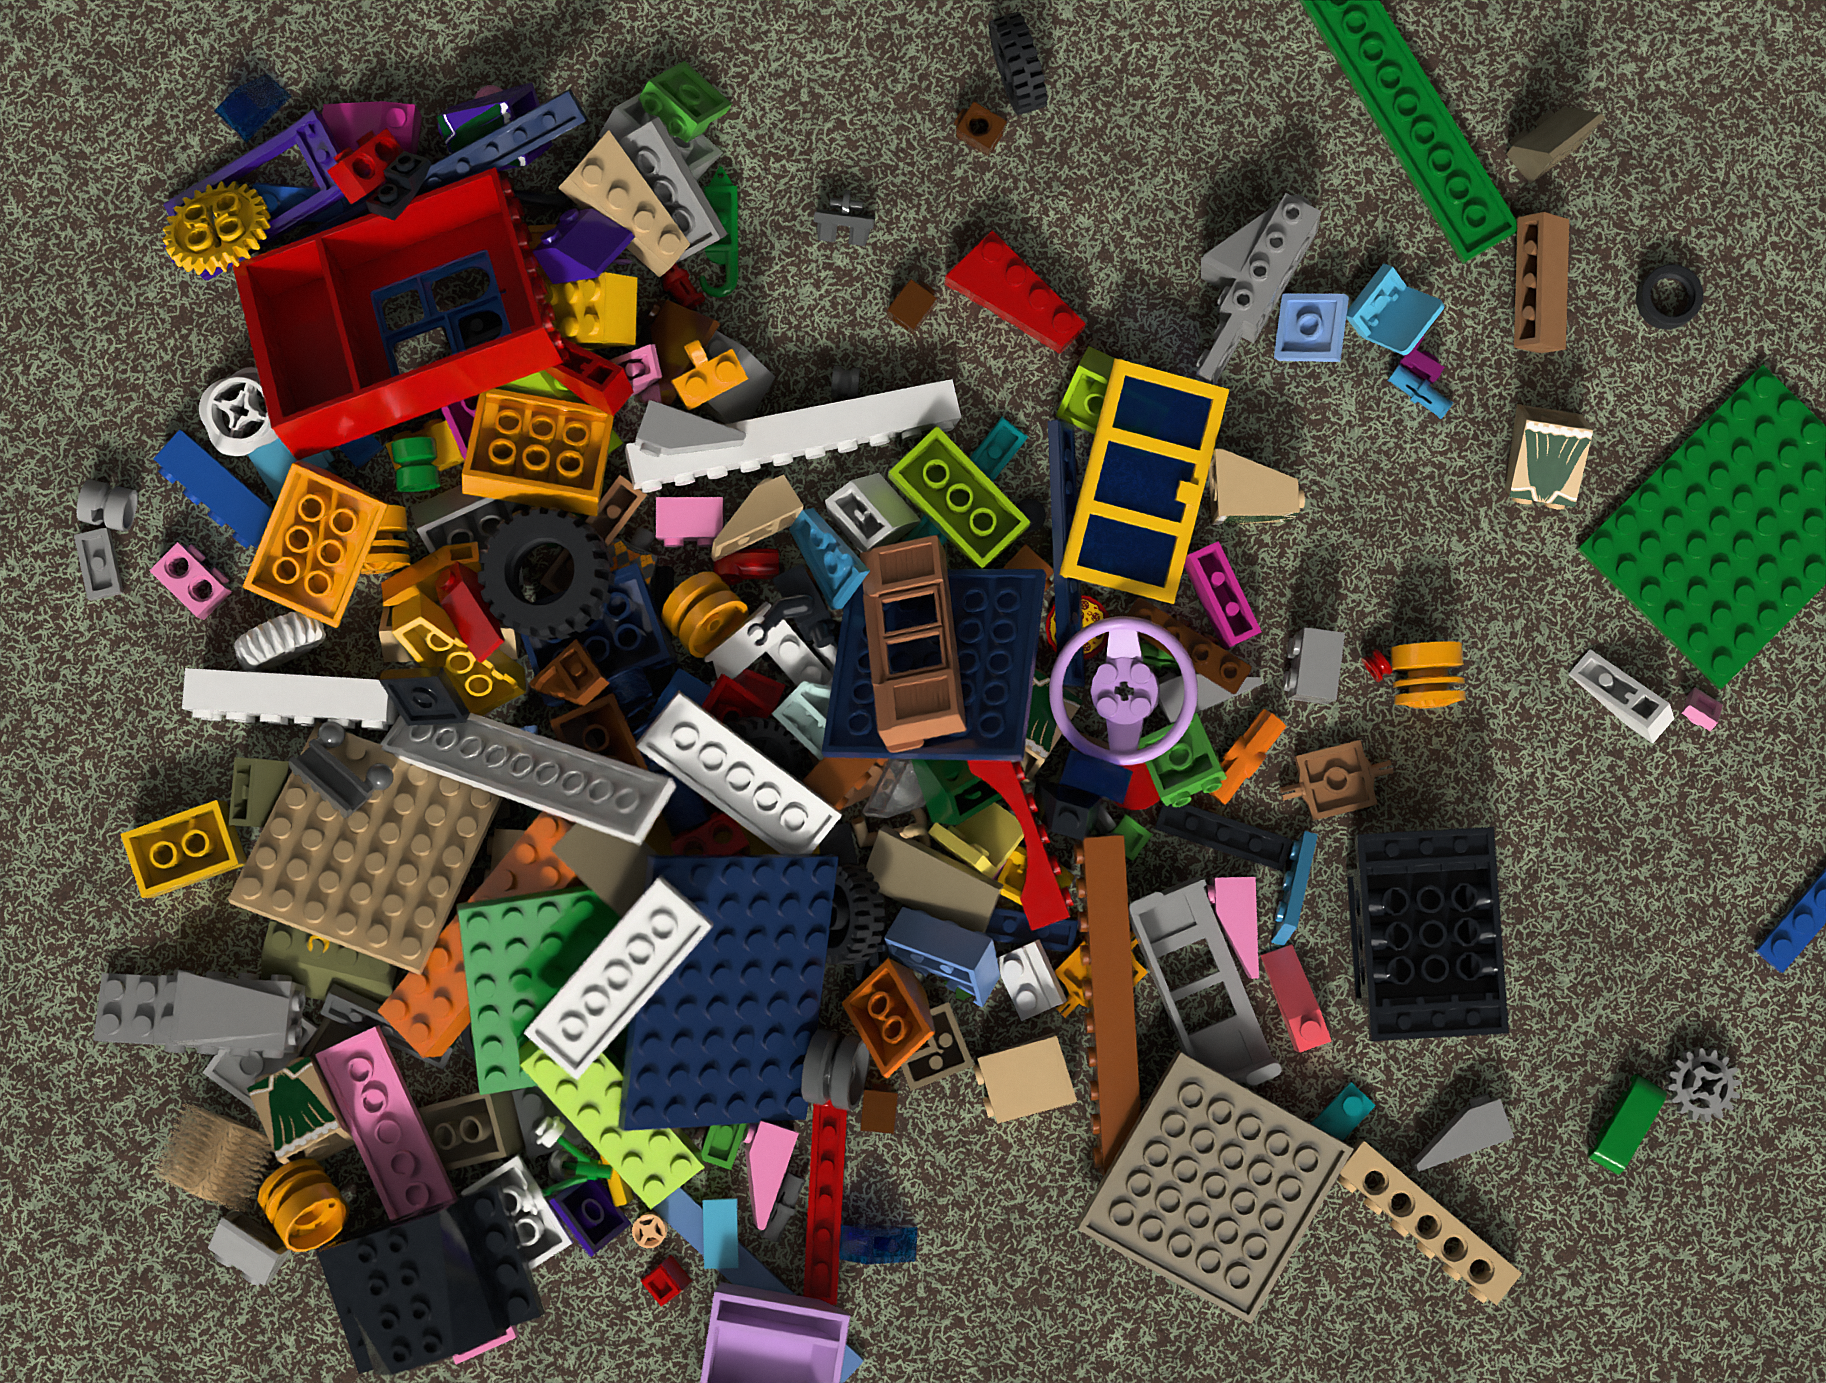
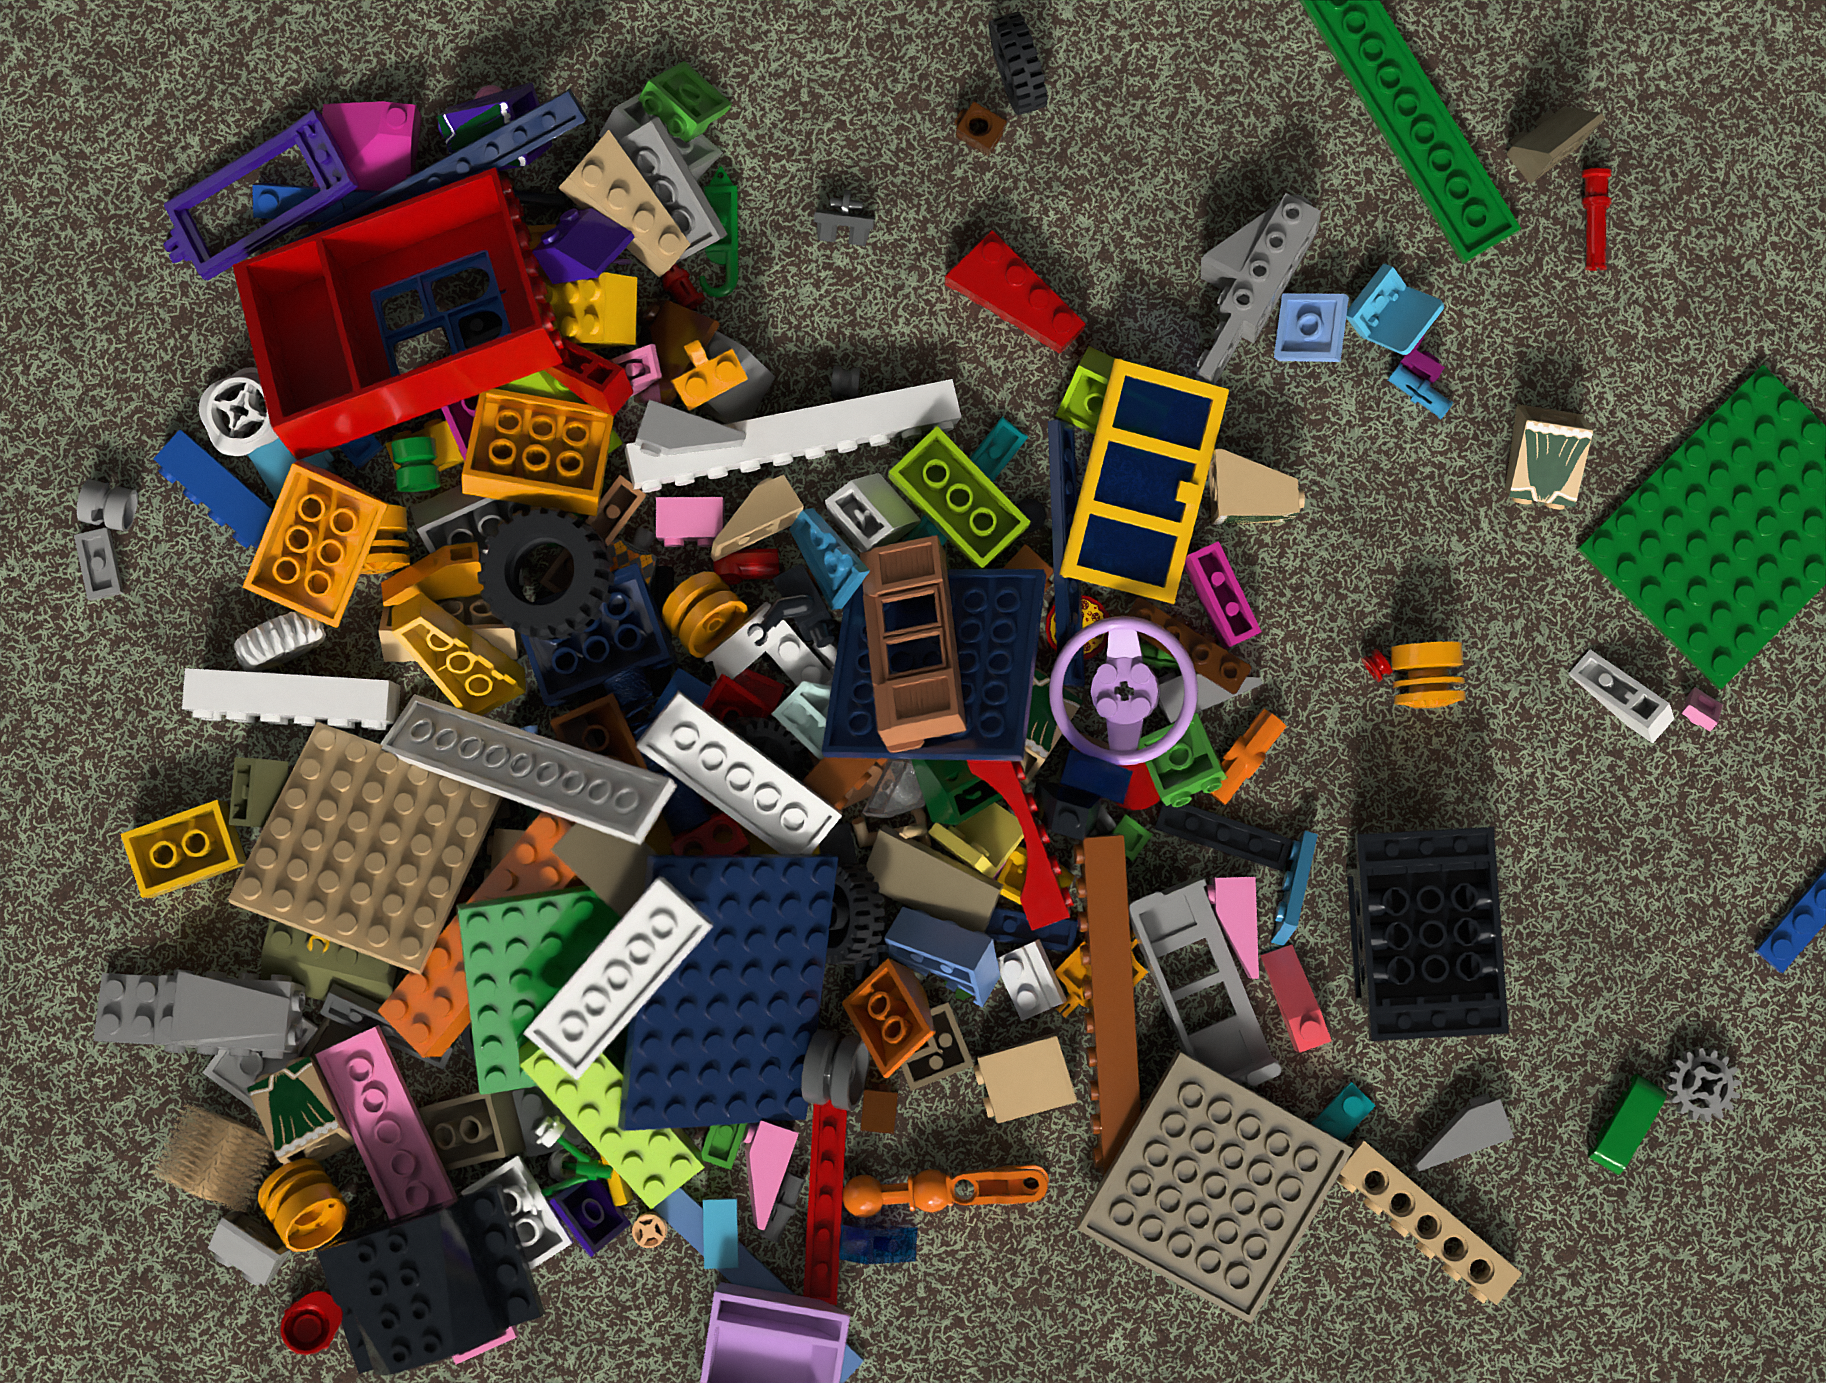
bright pink brick [149,542,232,620] -> none
yellow gear [162,181,271,275] -> none
clear blue slope [214,74,292,143] -> none
dark grey gear [289,721,394,819] -> none
red brick [327,128,404,204] -> none
black slope [366,151,431,220] -> none
black plate [379,667,470,726] -> none
red slope [434,561,504,663] -> none
dark orange wing [529,639,609,706] -> none
red slope [640,1255,692,1307] -> none
reddish brown brick [887,279,937,336] -> none
medium nougat plate [1279,740,1393,821] -> none
light grey brick [1283,627,1345,705] -> none
medium nougat brick [1514,212,1569,353] -> none
black tyre [1636,264,1704,330] -> none
none -> red hat [280,1290,343,1355]
none -> orange piece [842,1164,1049,1218]
none -> red pin [1581,168,1612,271]

